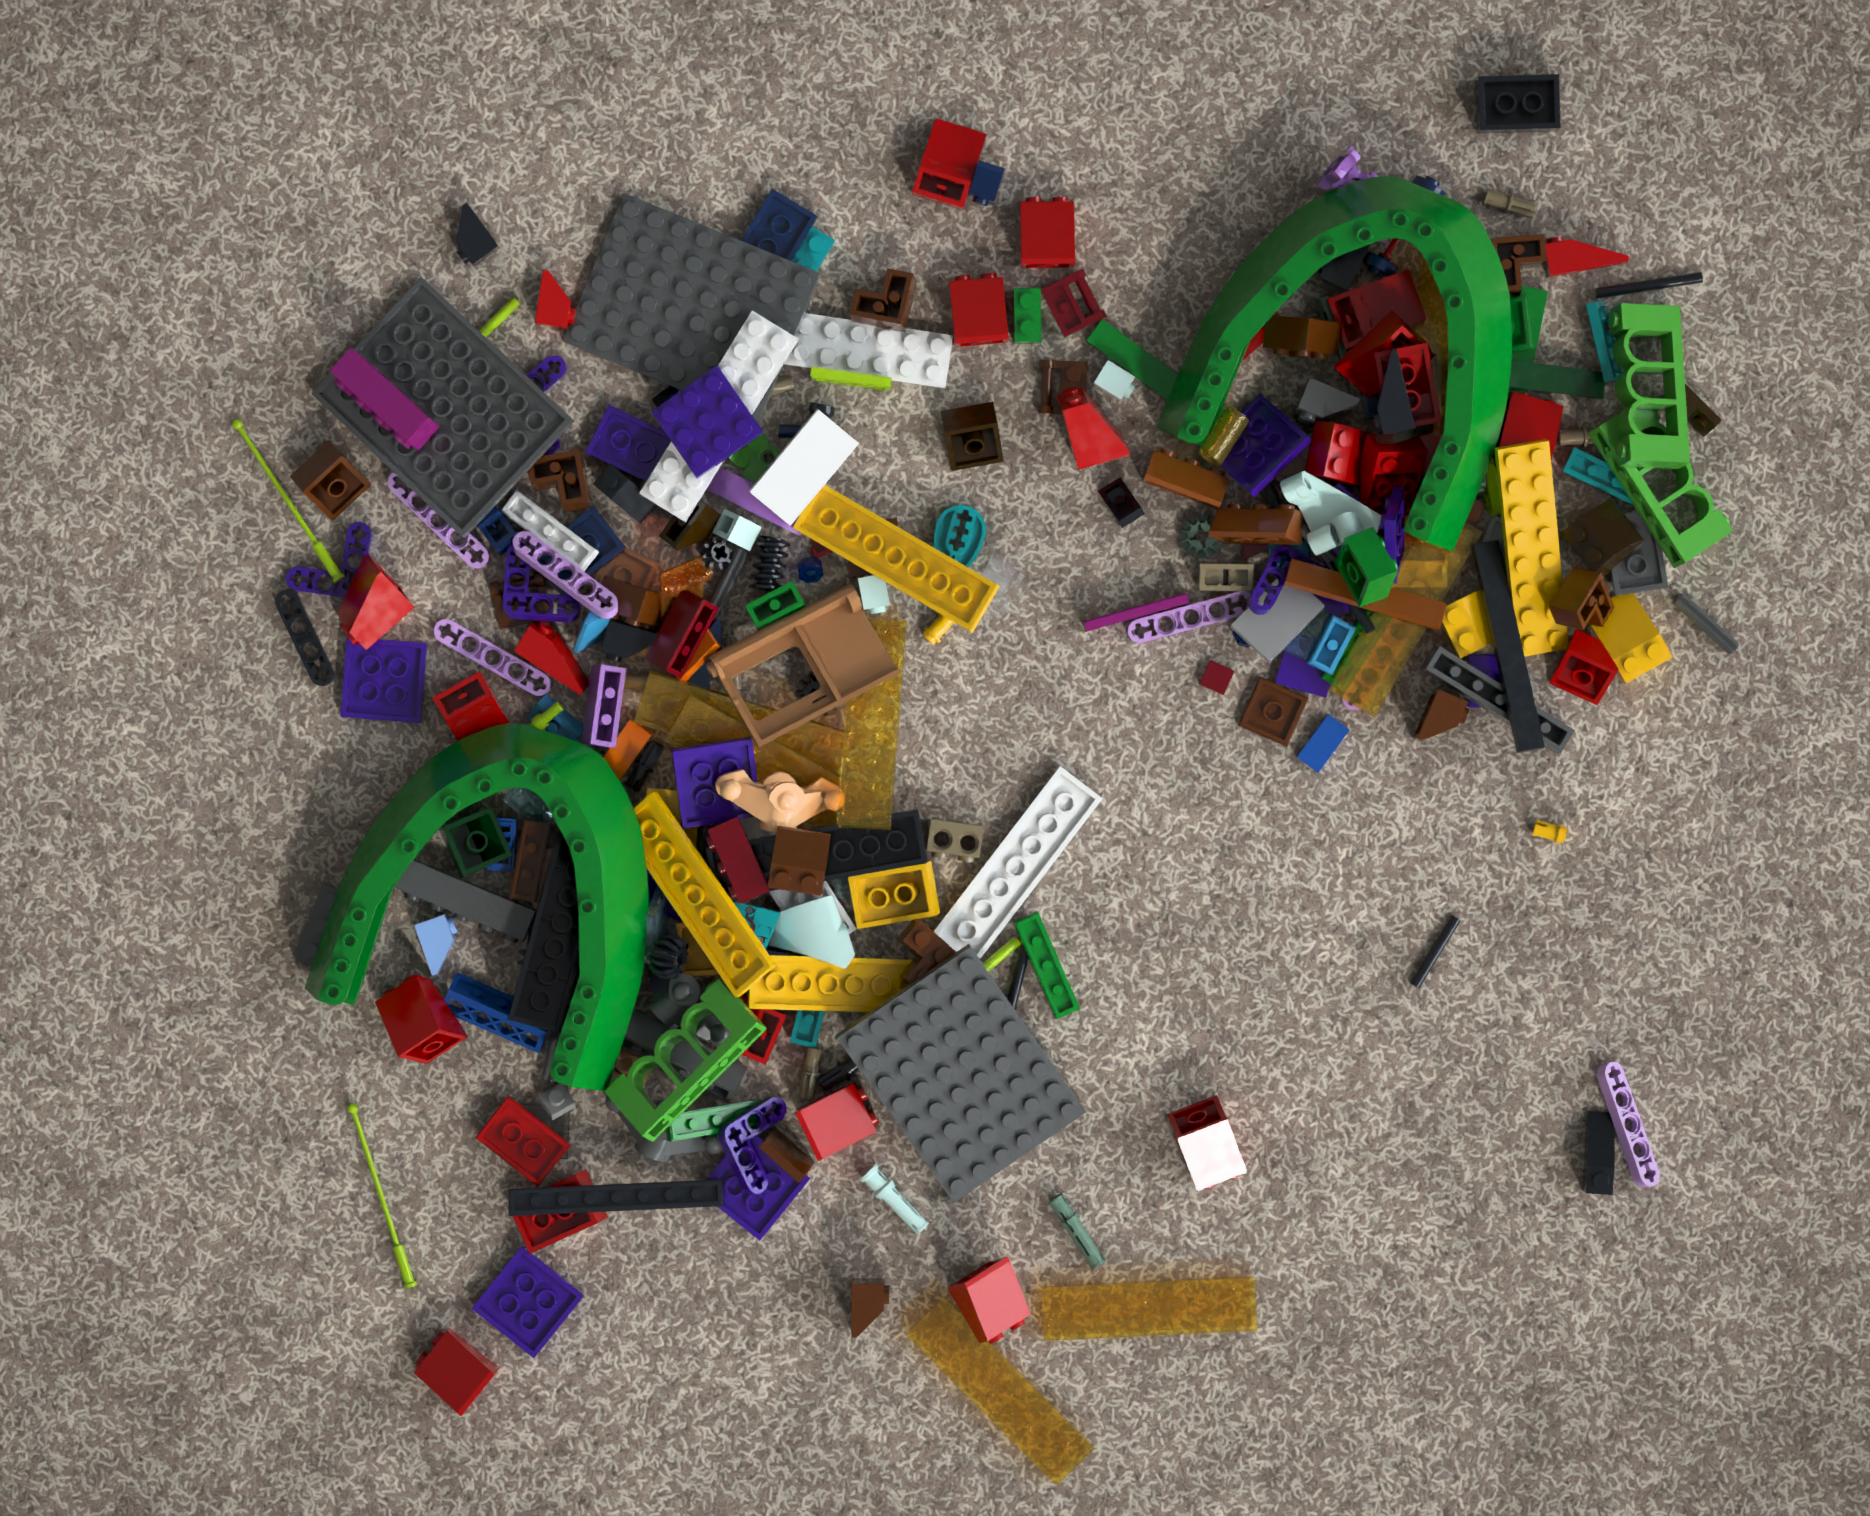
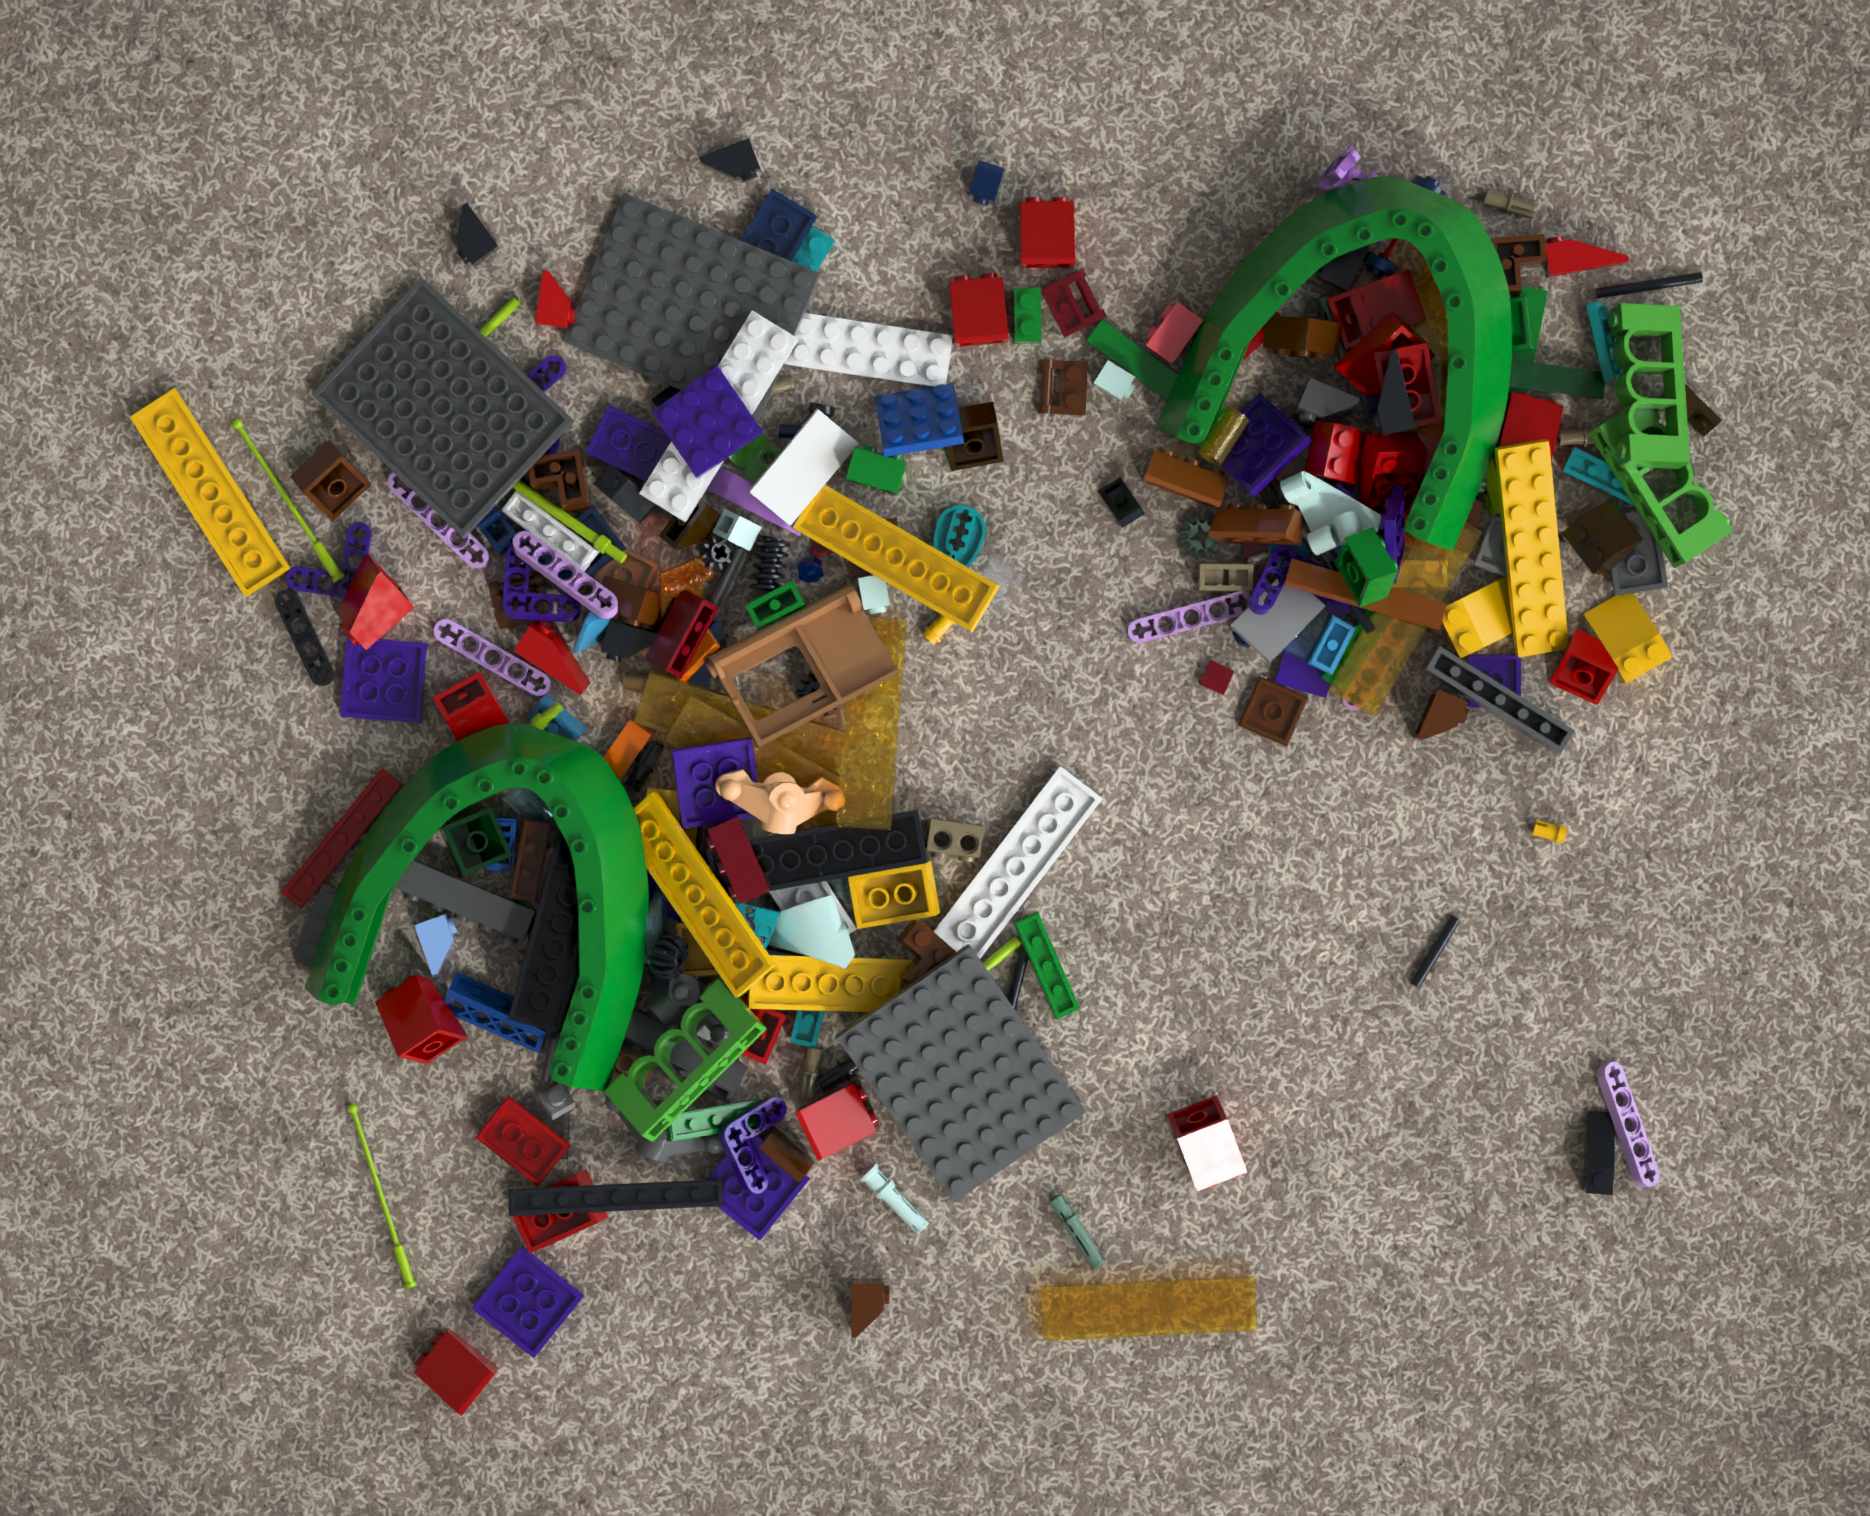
magenta brick [329,347,440,451] -> none
medium lavender brick [581,664,627,748] -> none
reddish brown slope [768,826,831,896] -> none
lime tile [810,367,892,391] -> none
reddish brown brick [849,268,917,332] -> none
clear yellow plate [906,1296,1095,1486] -> none
red slope [912,118,987,211] -> none
slope [947,1256,1031,1344] -> none
red slope [1056,387,1130,470] -> none
magenta tile [1083,593,1189,632] -> none
blue tile [1297,714,1350,773] -> none
clear smoke tile [1375,423,1434,444] -> none
black tile [1471,540,1545,753] -> none
black brick [1475,74,1561,134] -> none
reddish brown brick [1549,567,1615,630] -> none
dark grey axle [1673,593,1739,654] -> none
none -> yellow plate [130,388,291,597]
none -> red tile [281,768,403,909]
none -> lime bar [512,480,627,563]
none -> black slope [699,138,761,182]
none -> green brick [846,444,907,495]
none -> blue plate [875,383,964,457]
none -> coral brick [1144,302,1203,365]

